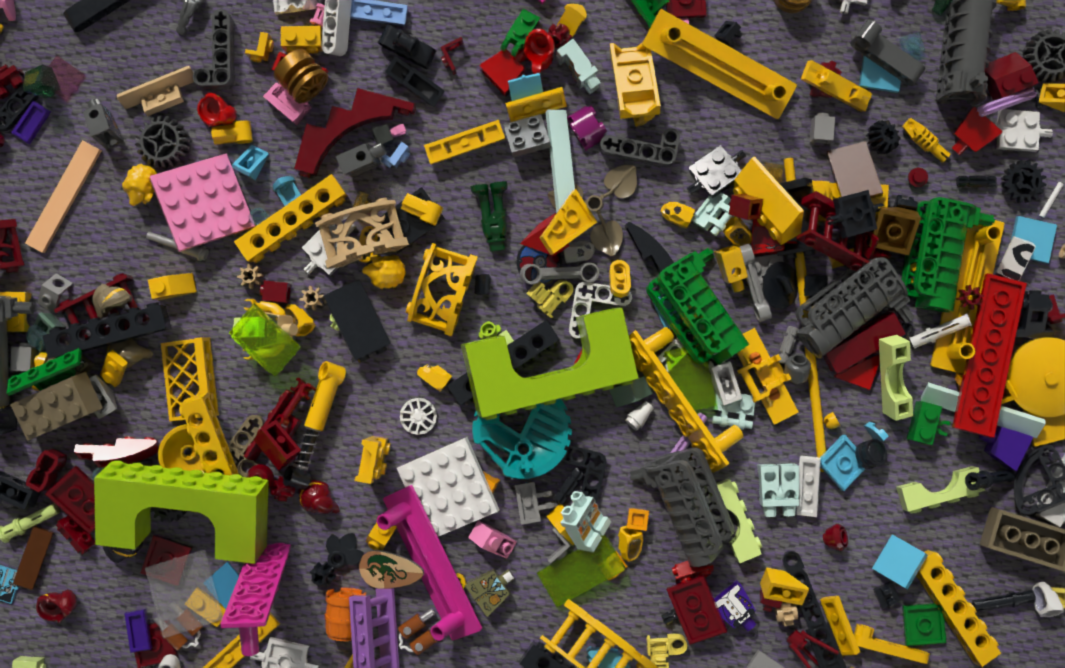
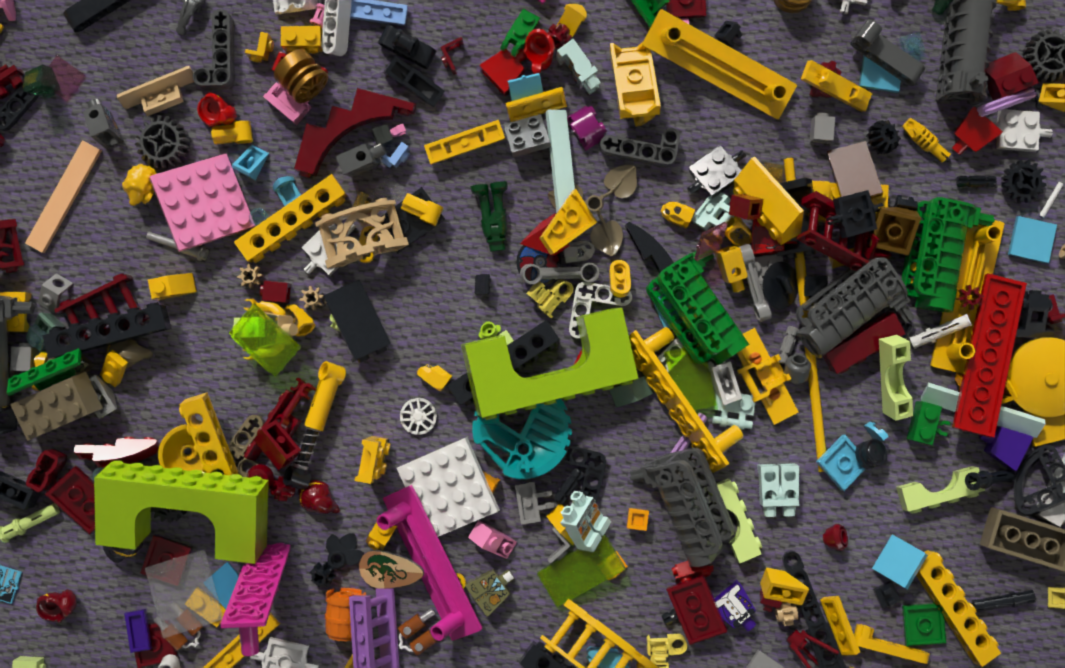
dark purple tile [11,100,51,144] -> none
reddish brown tile [13,526,54,590] -> none
dark red hinge [56,515,96,555] -> none
dark tan hair [93,284,132,319] -> none
yellow fence [161,337,219,422] -> none
yellow animal [362,255,406,289] -> none
yellow fence [405,243,478,336] -> none
yellow rock [618,526,643,562] -> none
white cone [625,401,654,431] -> none
white plate [797,456,821,517] -> none
yellow hinge [823,412,841,429] -> none
red tile [834,354,880,390] -> none
dark red plate [908,167,928,187] -> none
slope [996,236,1036,281] -> none
white rock [1032,582,1064,617] -> none
none -> piece [694,222,727,261]

